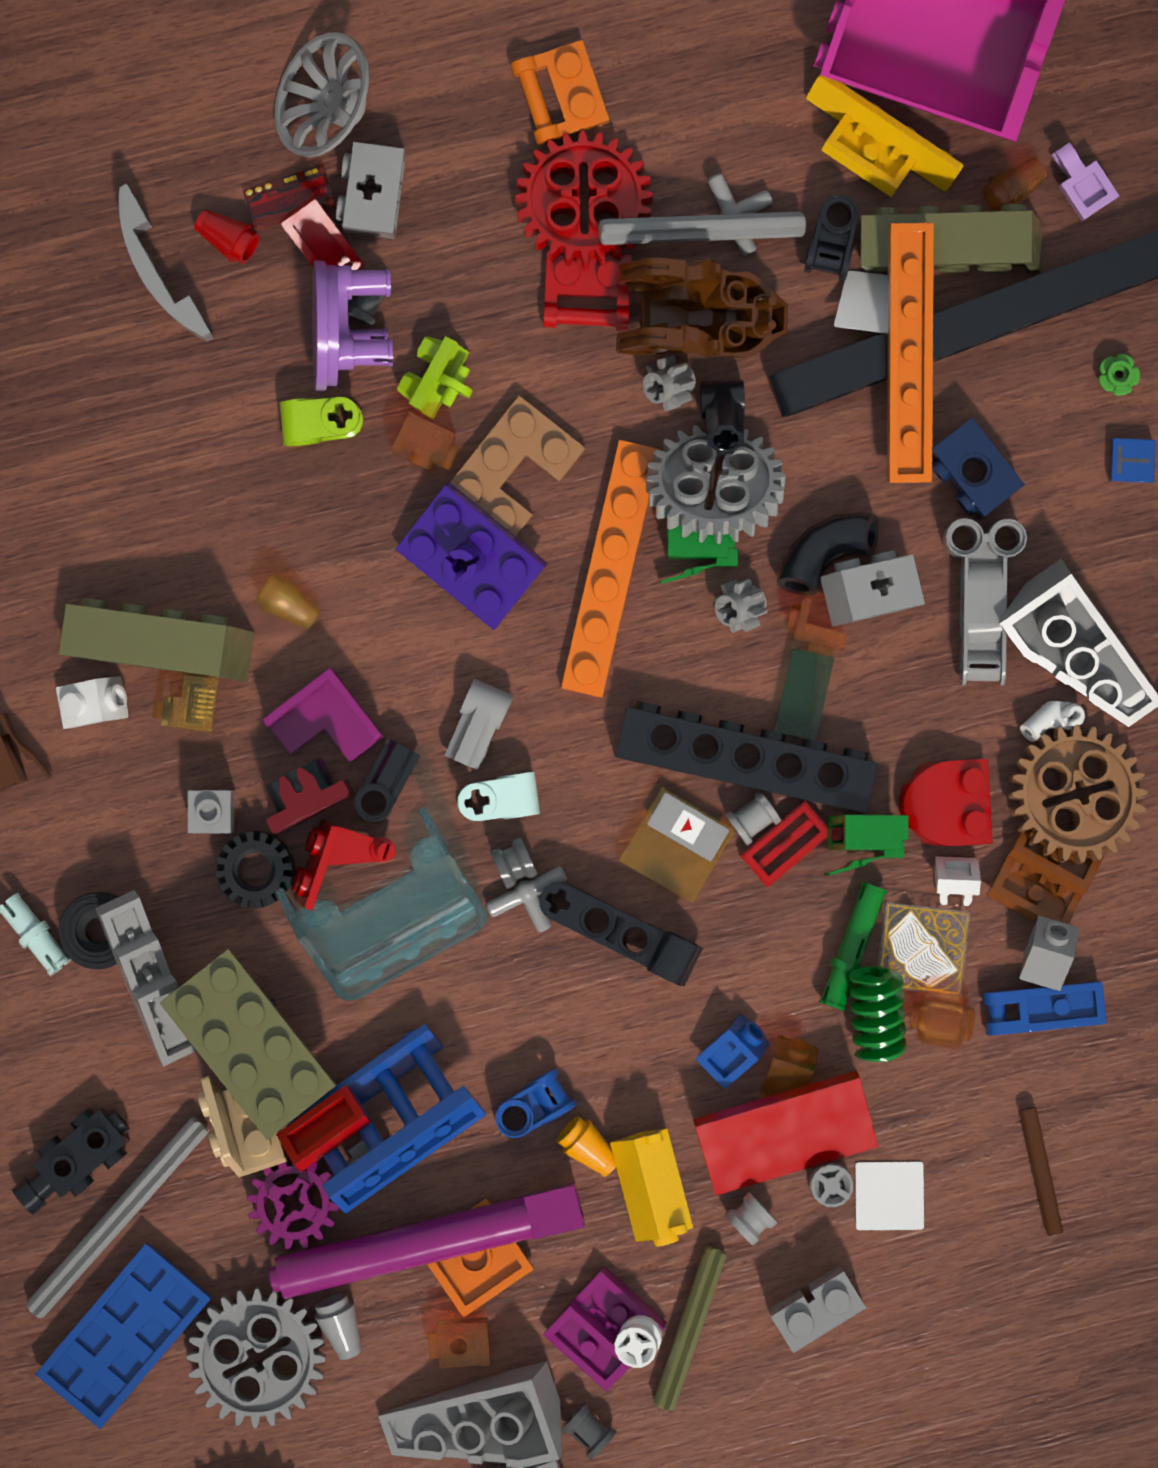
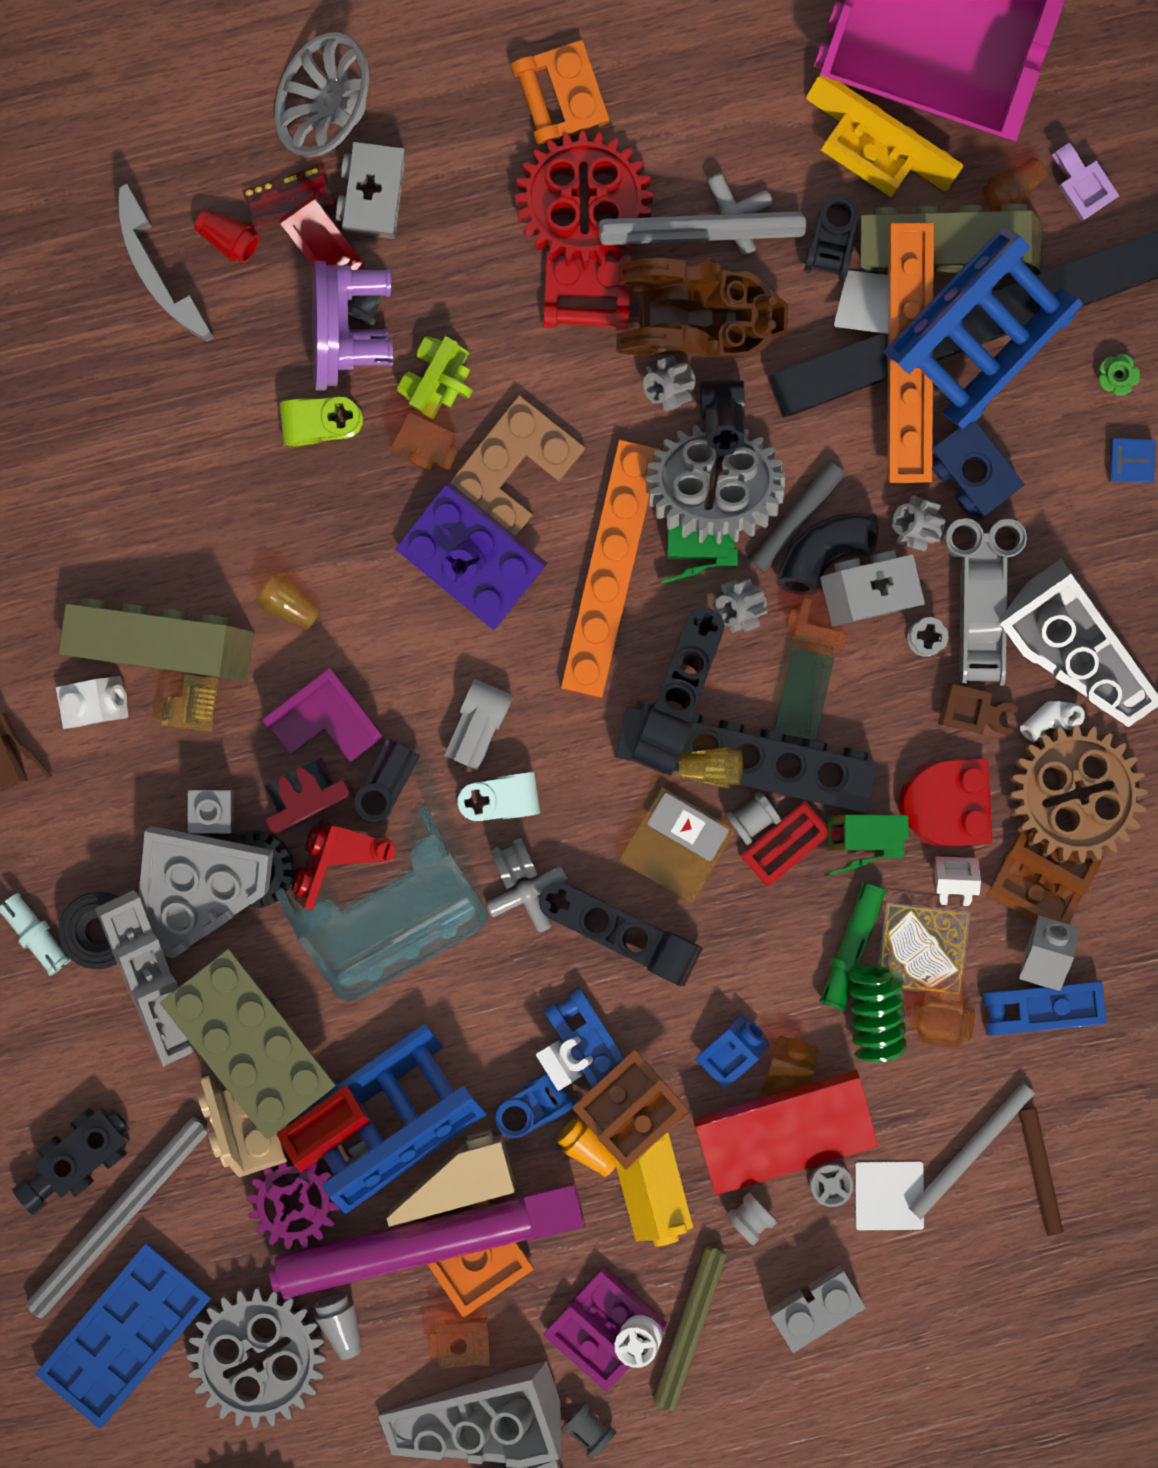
none -> light grey plate [139,826,273,958]
none -> tan slope [387,1130,516,1227]
none -> white tile [536,1036,593,1091]
none -> blue plate [543,987,625,1088]
none -> dark orange slope [572,1050,690,1170]
none -> black piece [631,607,725,776]
none -> clear yellow cone [679,746,743,789]
none -> dark grey piece [749,461,846,573]
none -> blue fence [883,226,1083,429]
none -> light grey gear [892,496,946,552]
none -> light grey bush [907,617,949,657]
none -> light grey bar [908,1082,1035,1220]
none -> reddish brown plate [938,683,1018,735]

